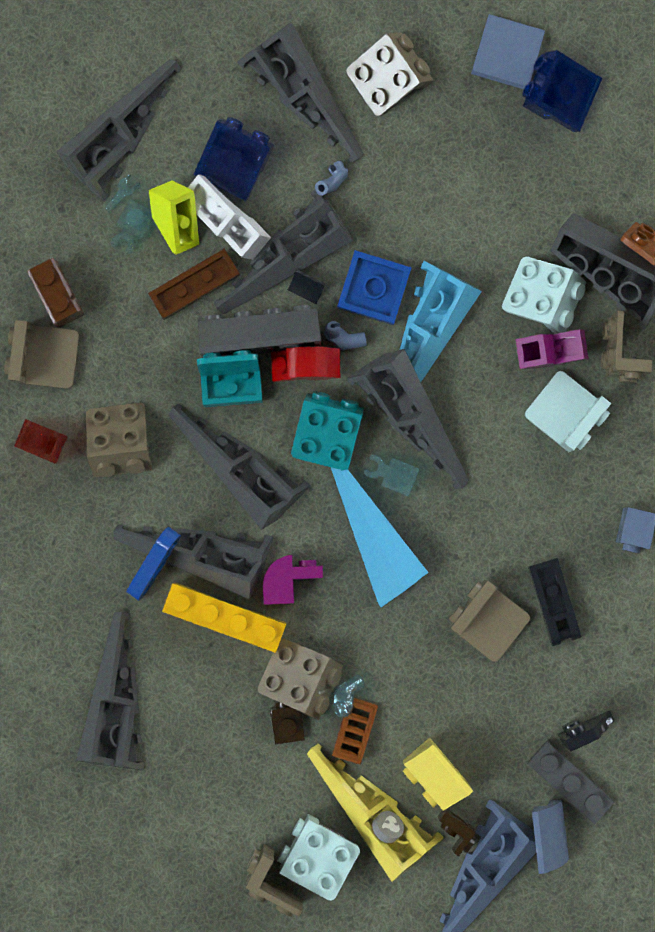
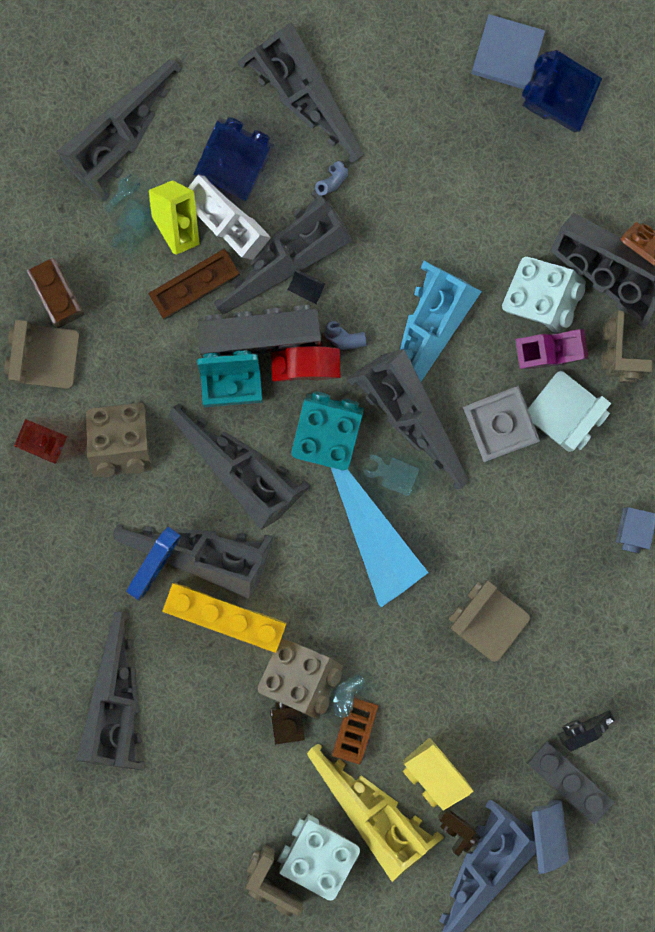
magenta brick [263,555,323,605] -> none
blue plate [337,250,411,325] -> none
bracket [347,32,434,116] -> none
light grey tile [372,811,404,843] -> none
black plate [528,558,581,647] -> none
none -> light grey plate [463,386,540,462]

